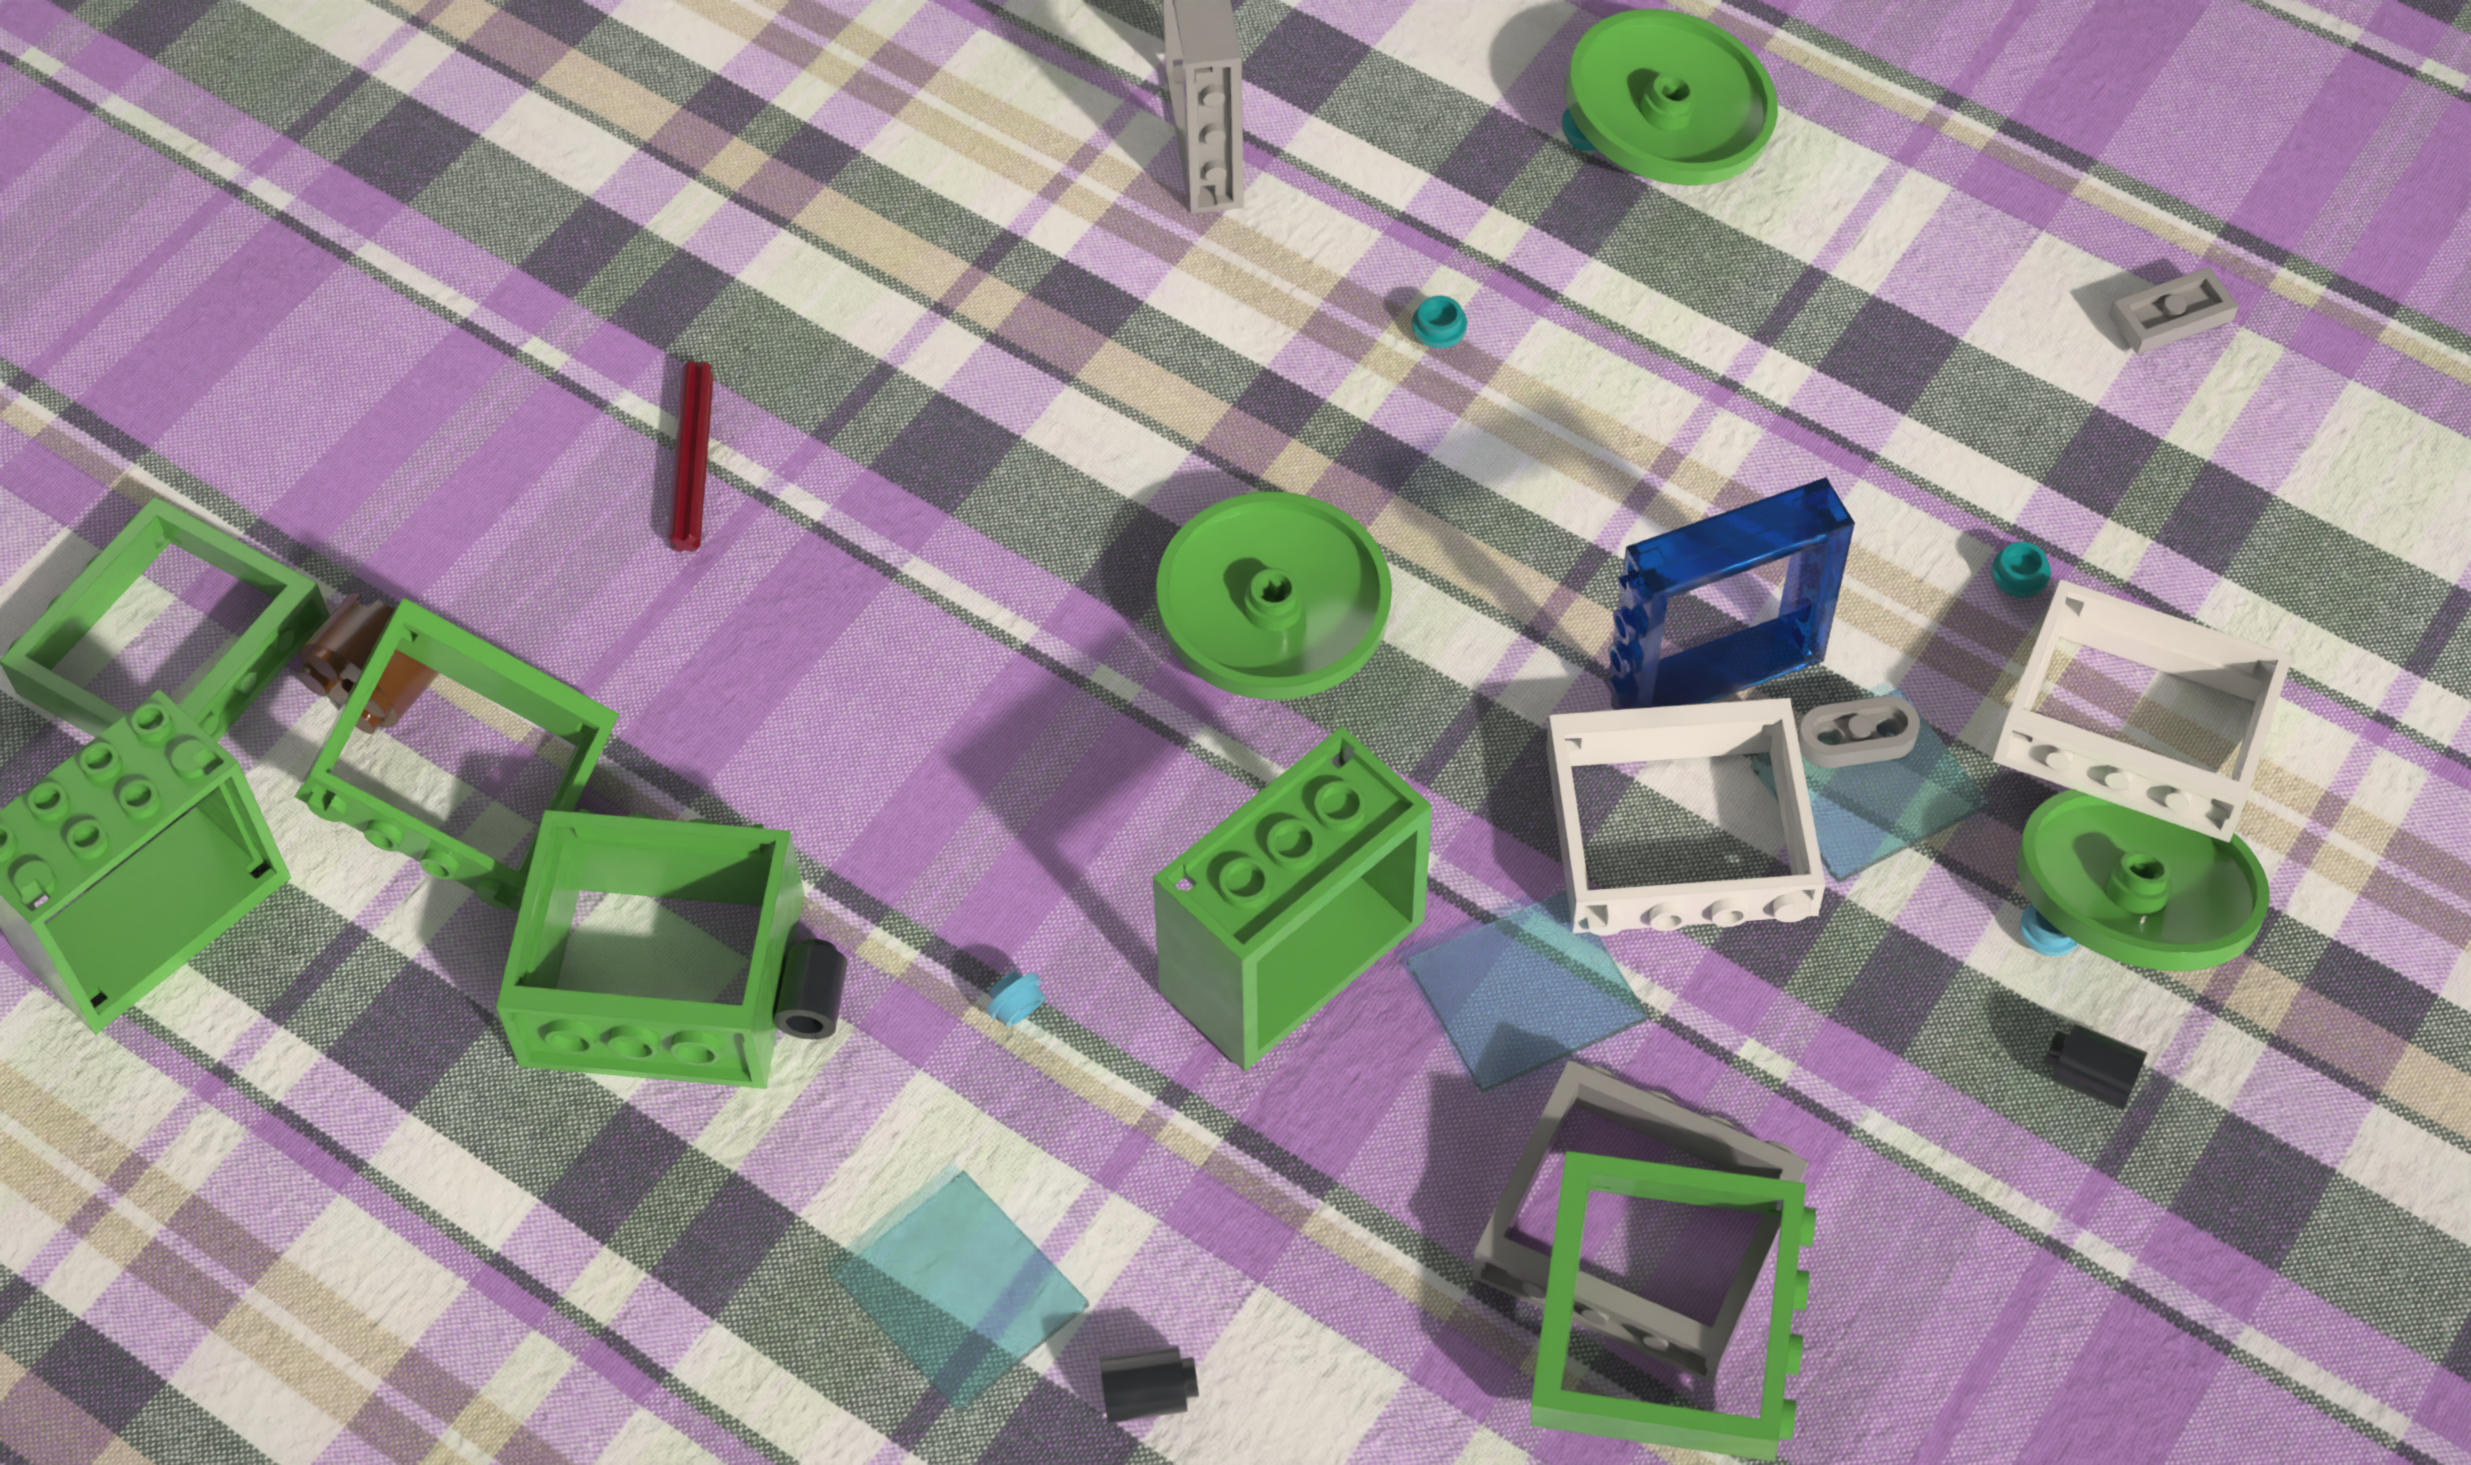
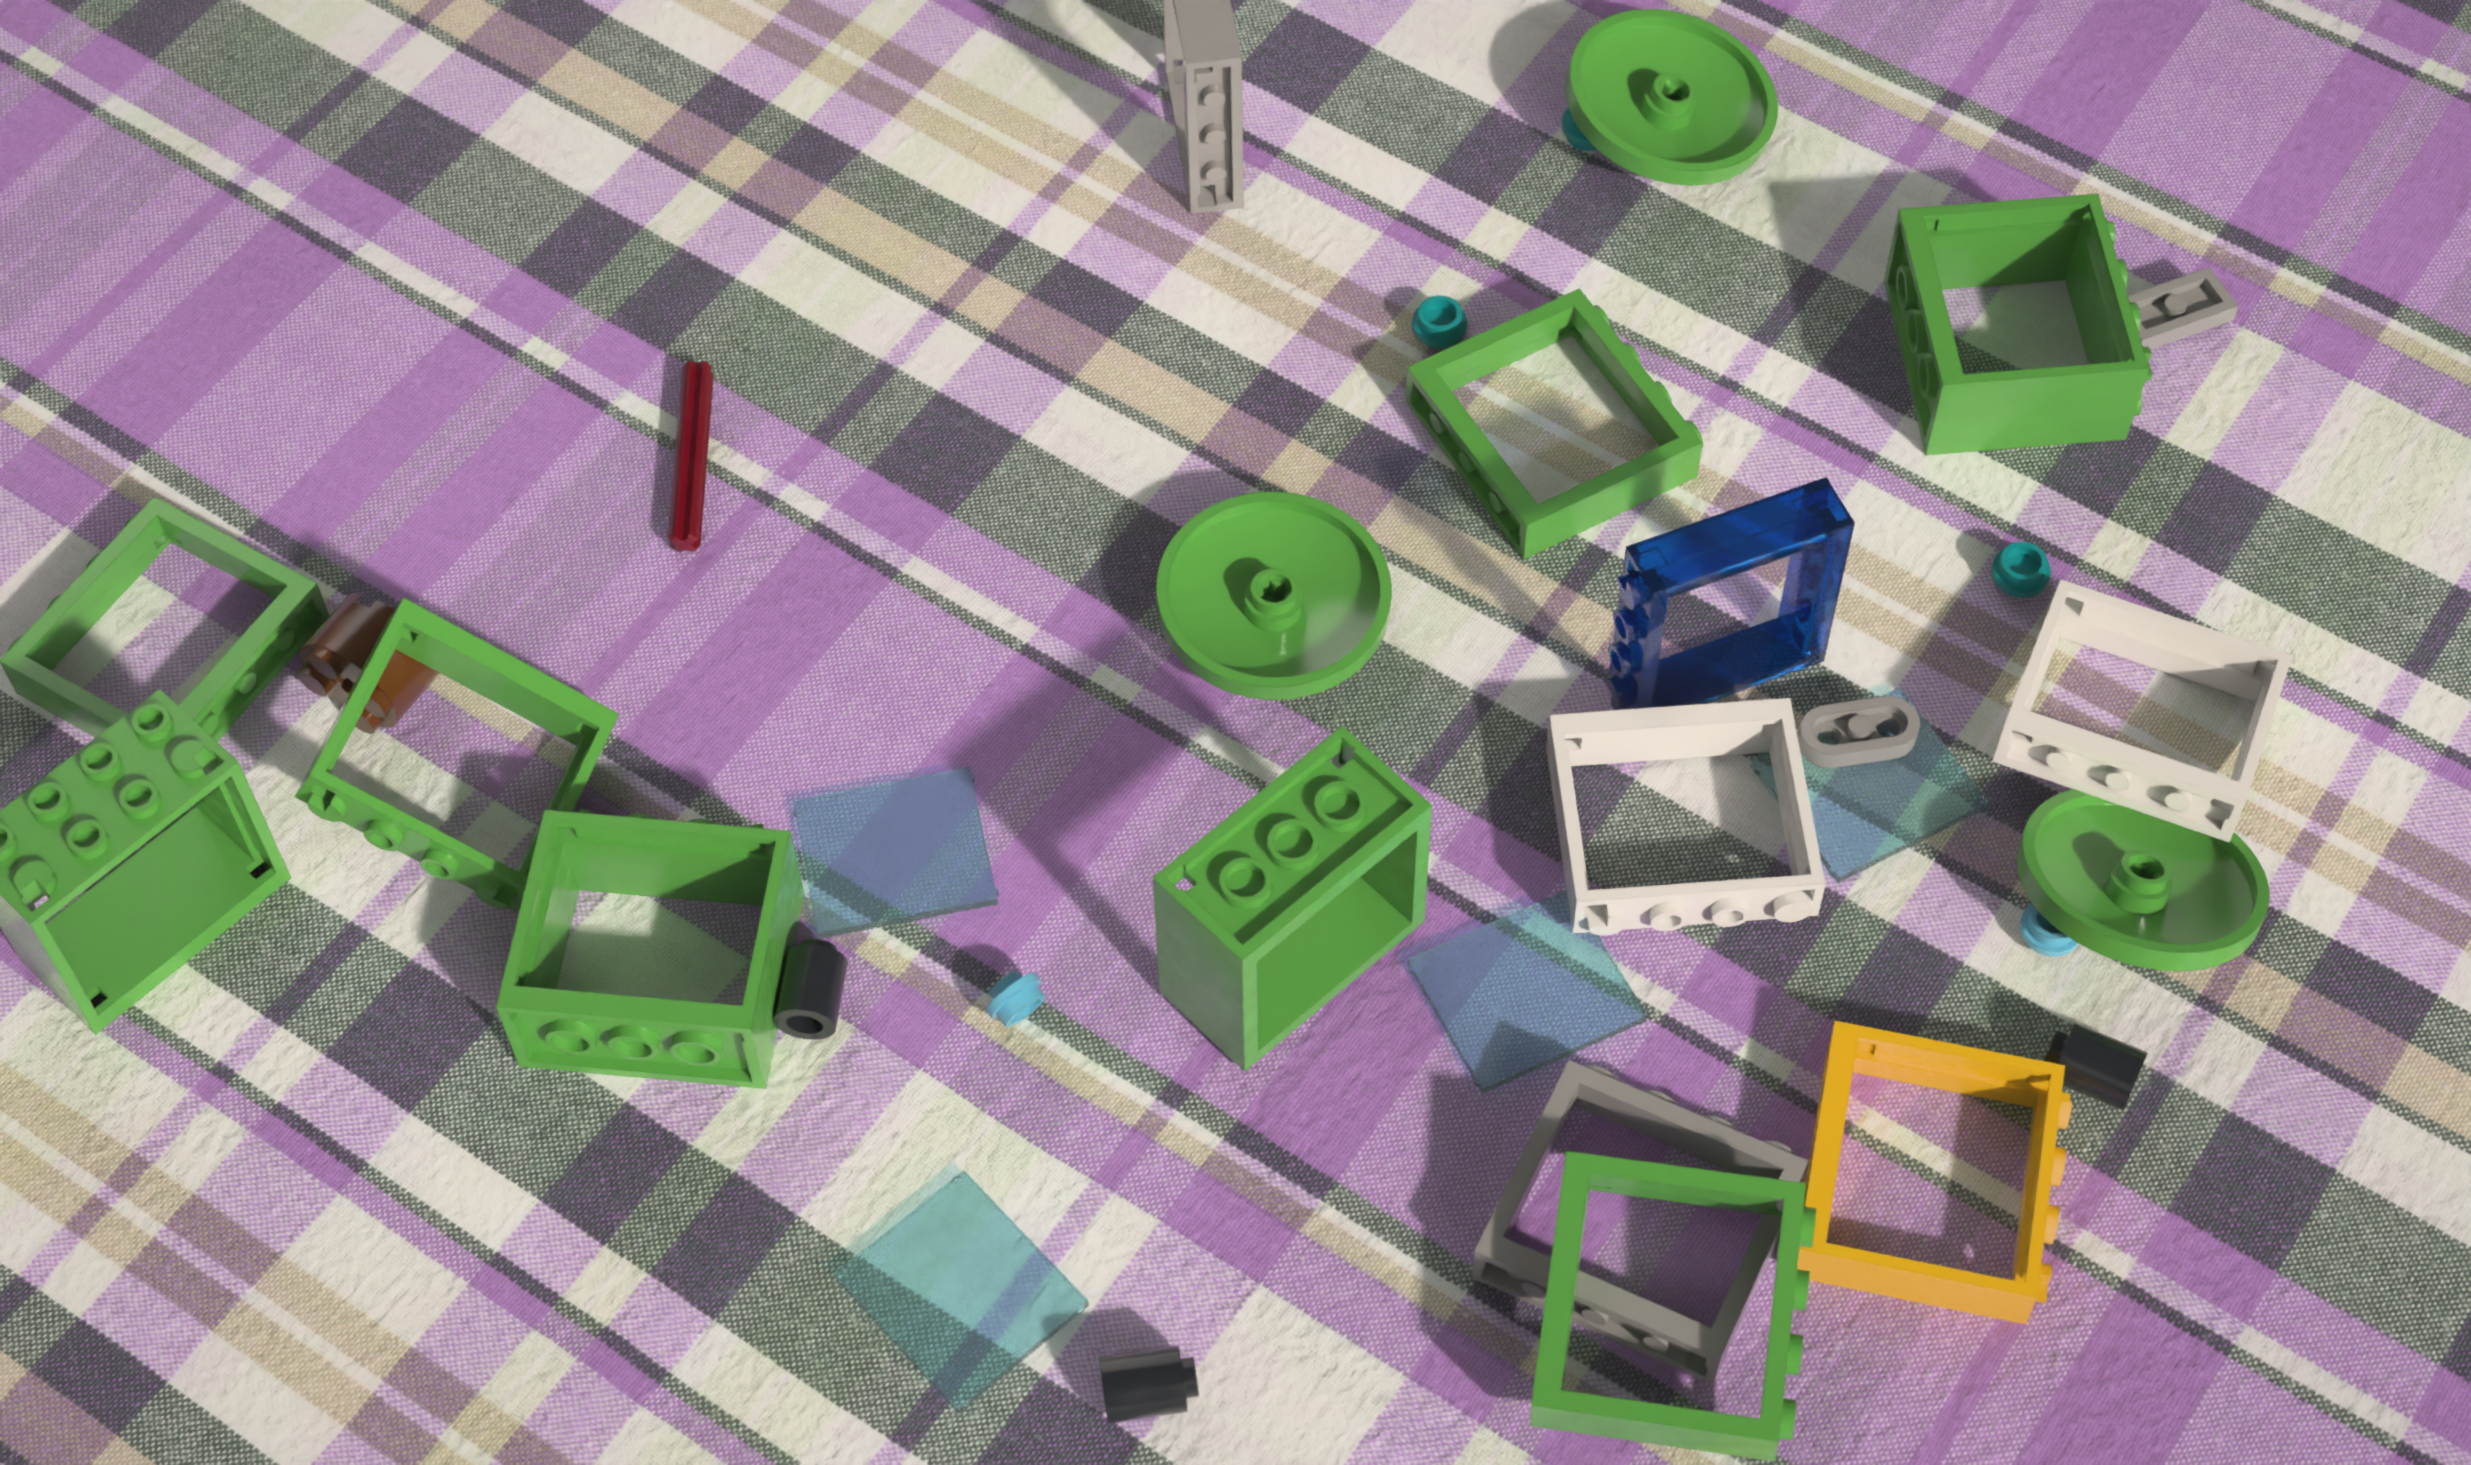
none -> clear light blue piece [793,767,999,939]
none -> bright green window [1405,288,1703,560]
none -> yellow window [1797,1021,2072,1324]
none -> bright green window [1883,194,2152,455]

